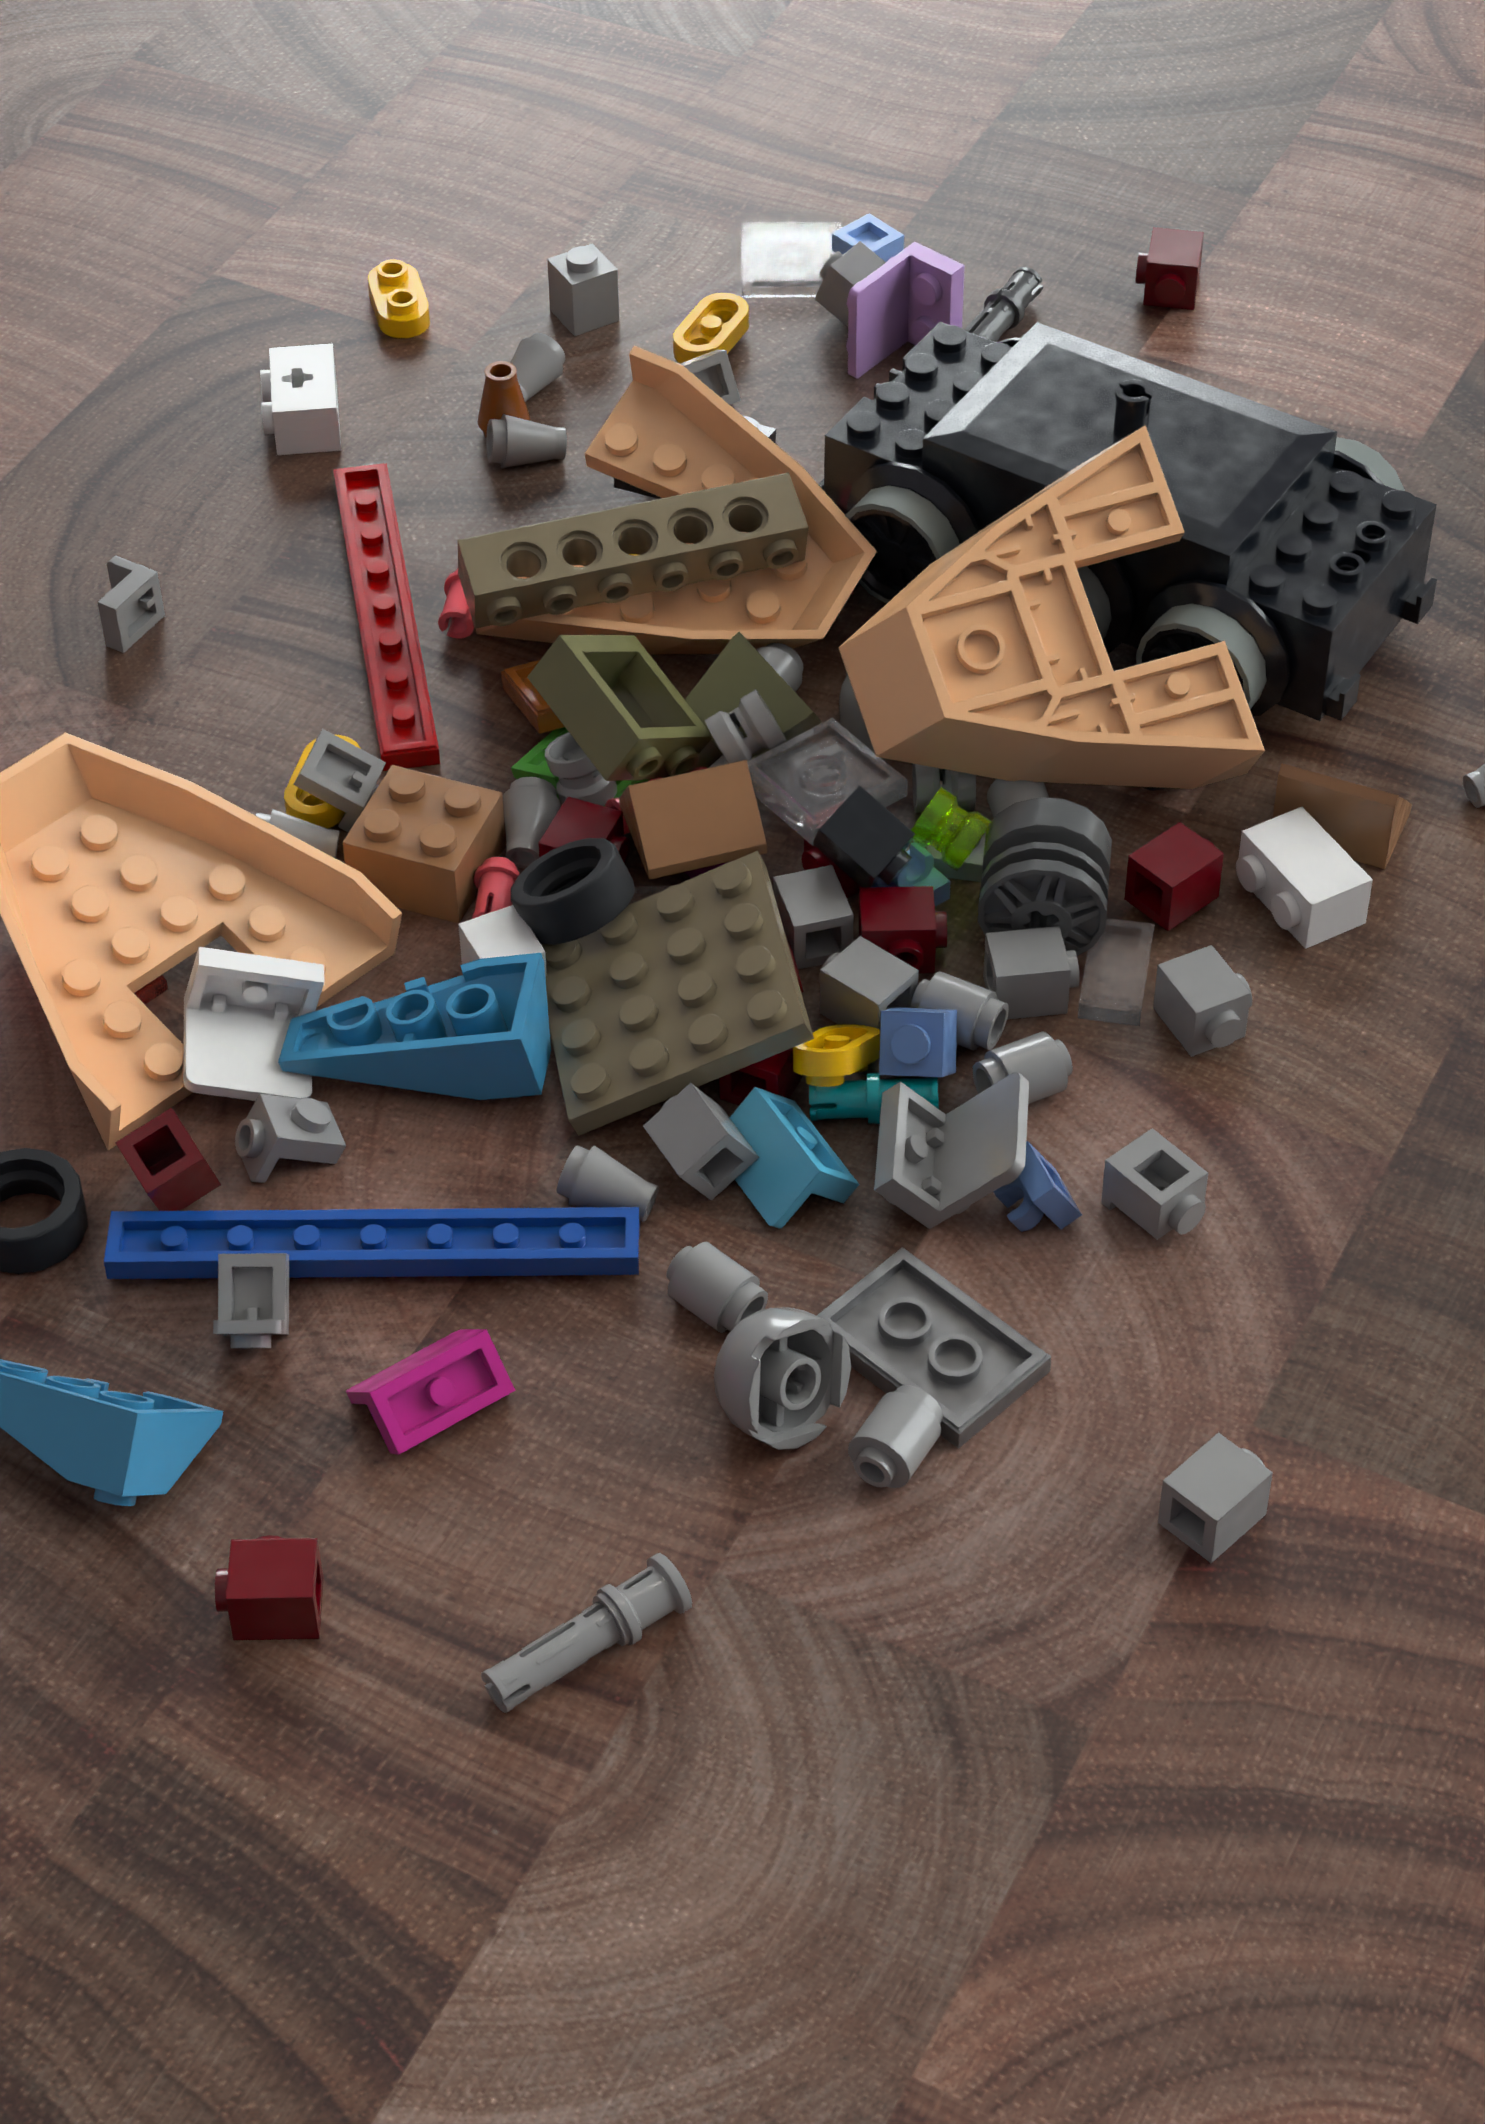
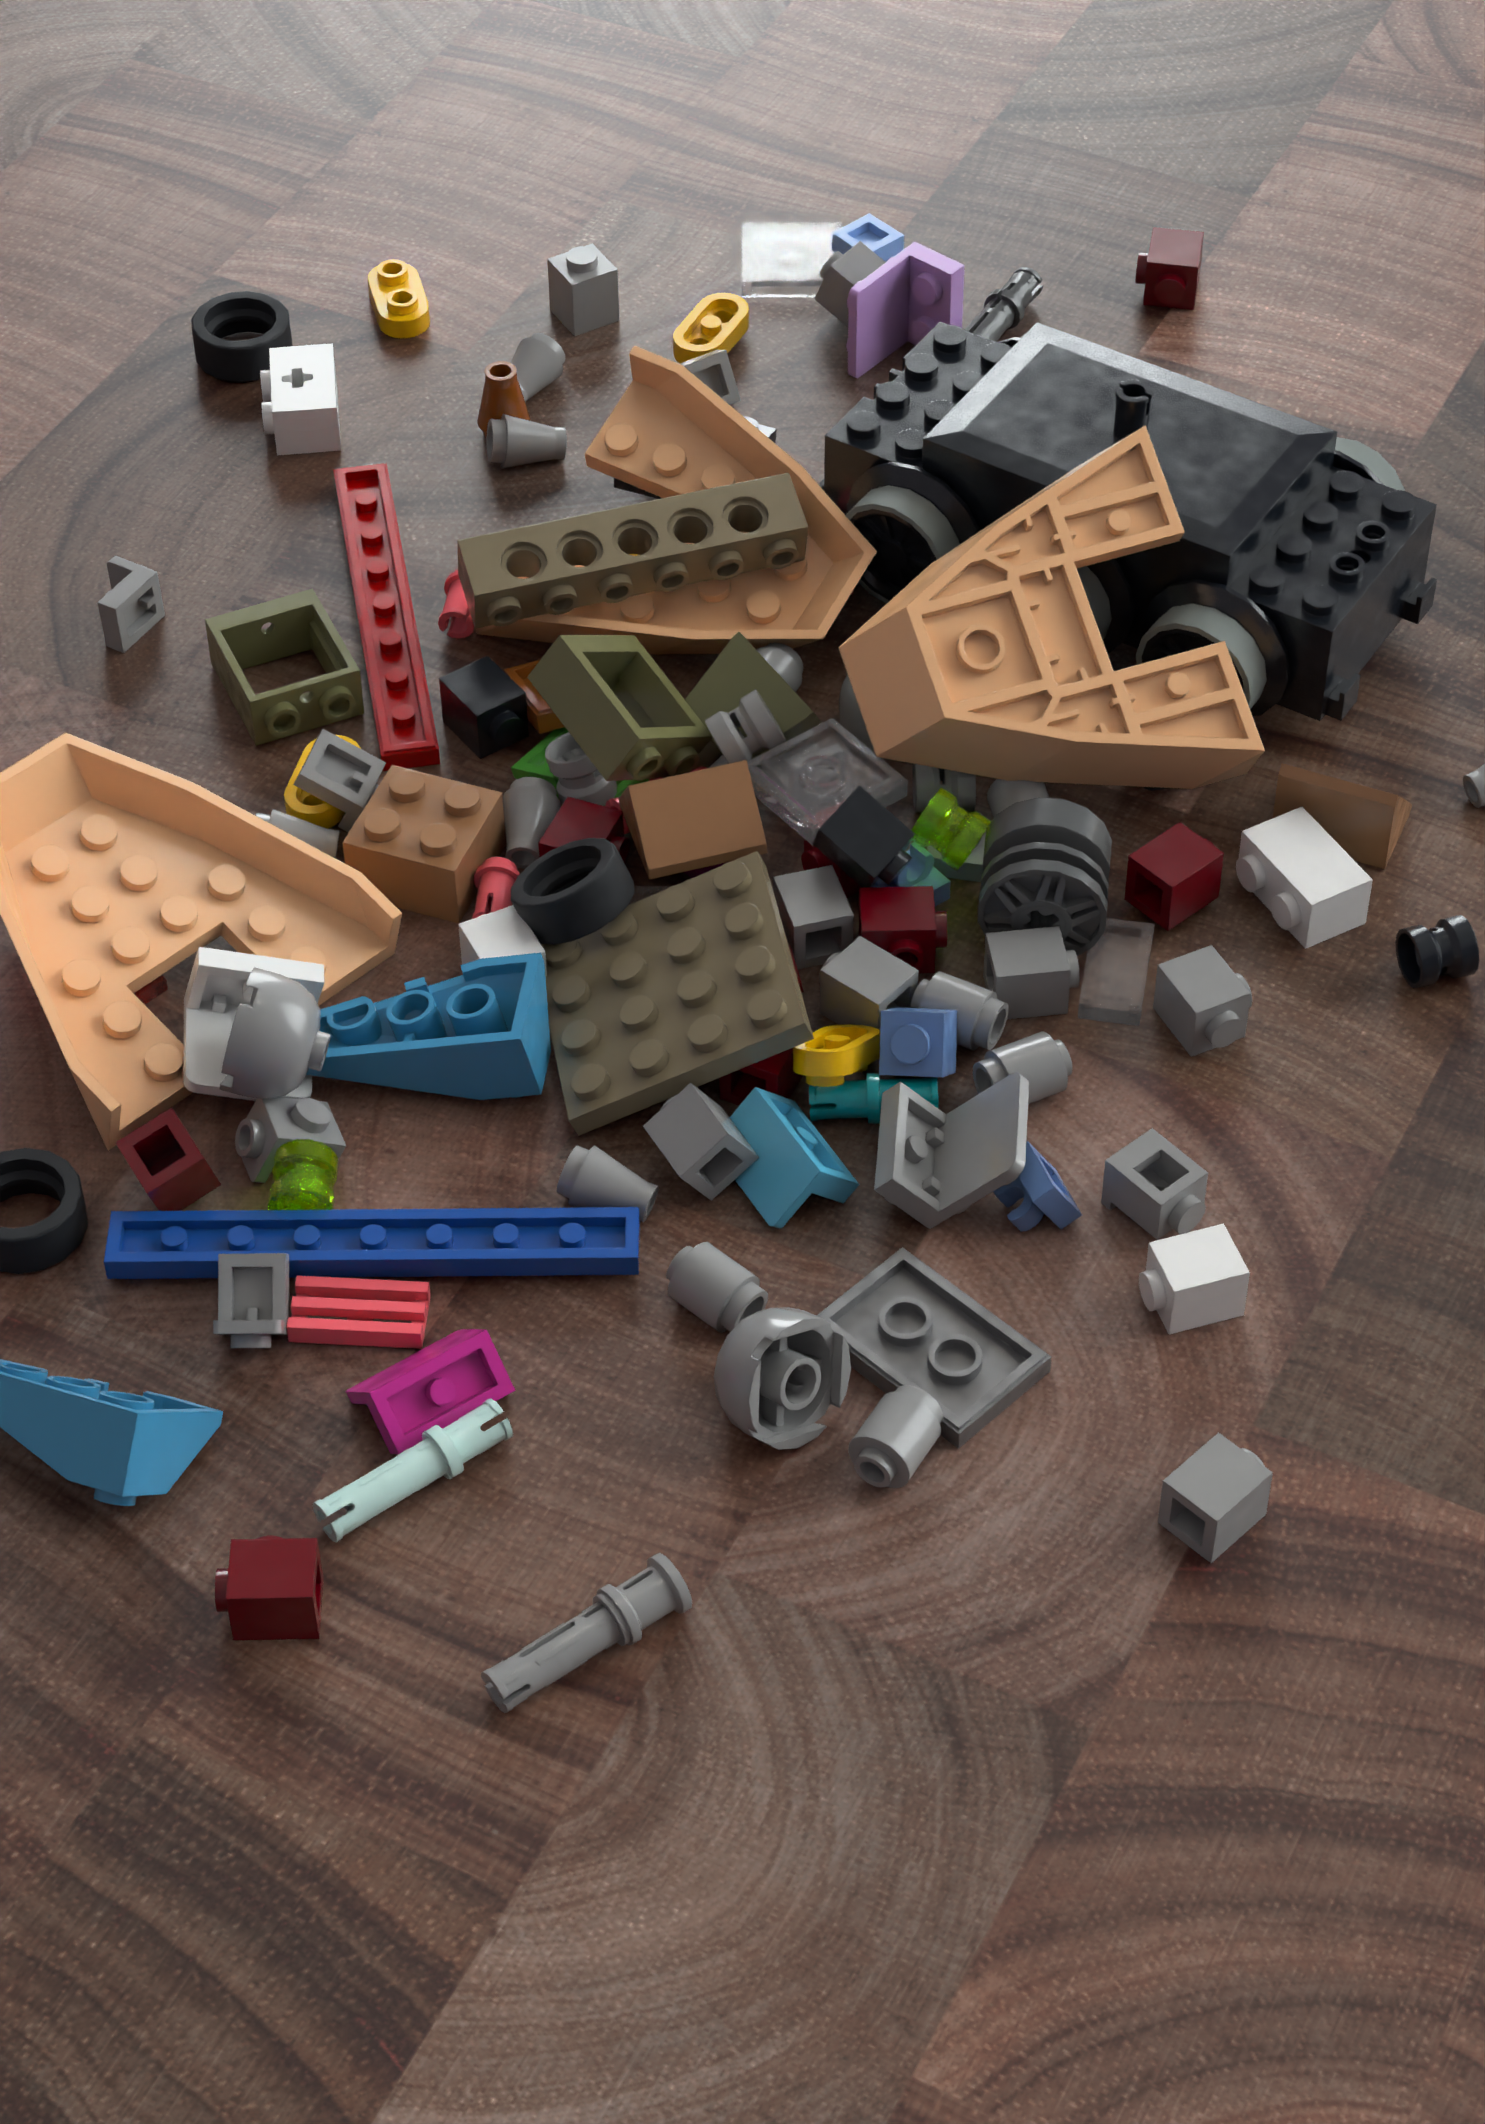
none -> black tyre [191,291,292,382]
none -> olive window [205,588,365,746]
none -> light grey cylinder [220,967,331,1099]
none -> clear neon green wheel [268,1139,339,1210]
none -> coral tile [286,1275,431,1349]
none -> light aqua pin [312,1398,513,1542]
none -> black brick [439,656,529,759]
none -> white brick [1139,1223,1250,1335]
none -> black wheel [1395,915,1480,988]

